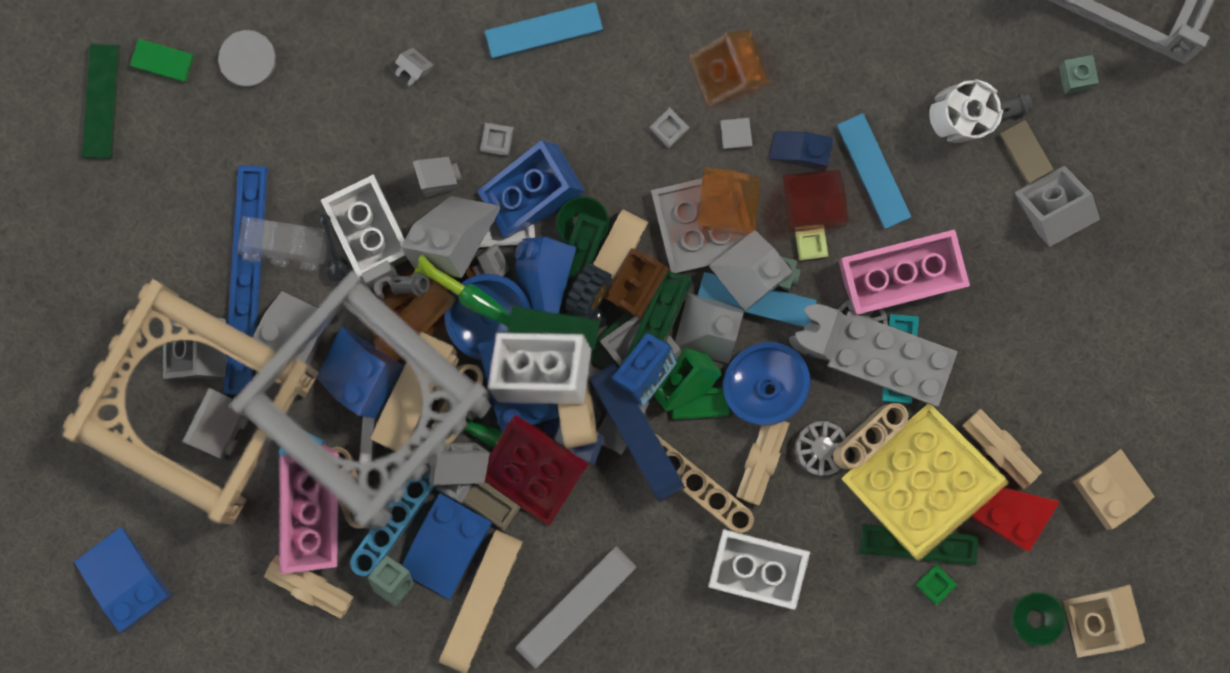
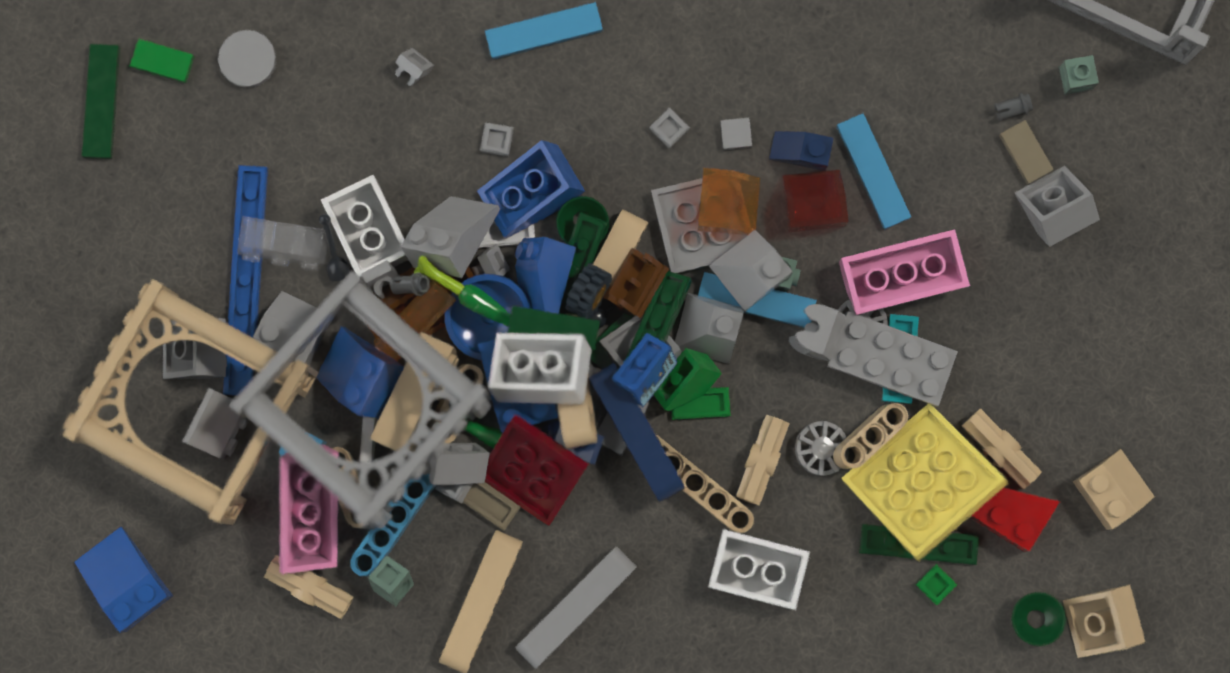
blue slope [402,494,493,600] -> none
light grey slope [413,157,462,198] -> none
clear orange slope [689,30,770,108] -> none
blue dish [723,342,811,426] -> none
yellowish green tile [795,228,828,261] -> none
white cylinder [929,80,1003,143] -> none

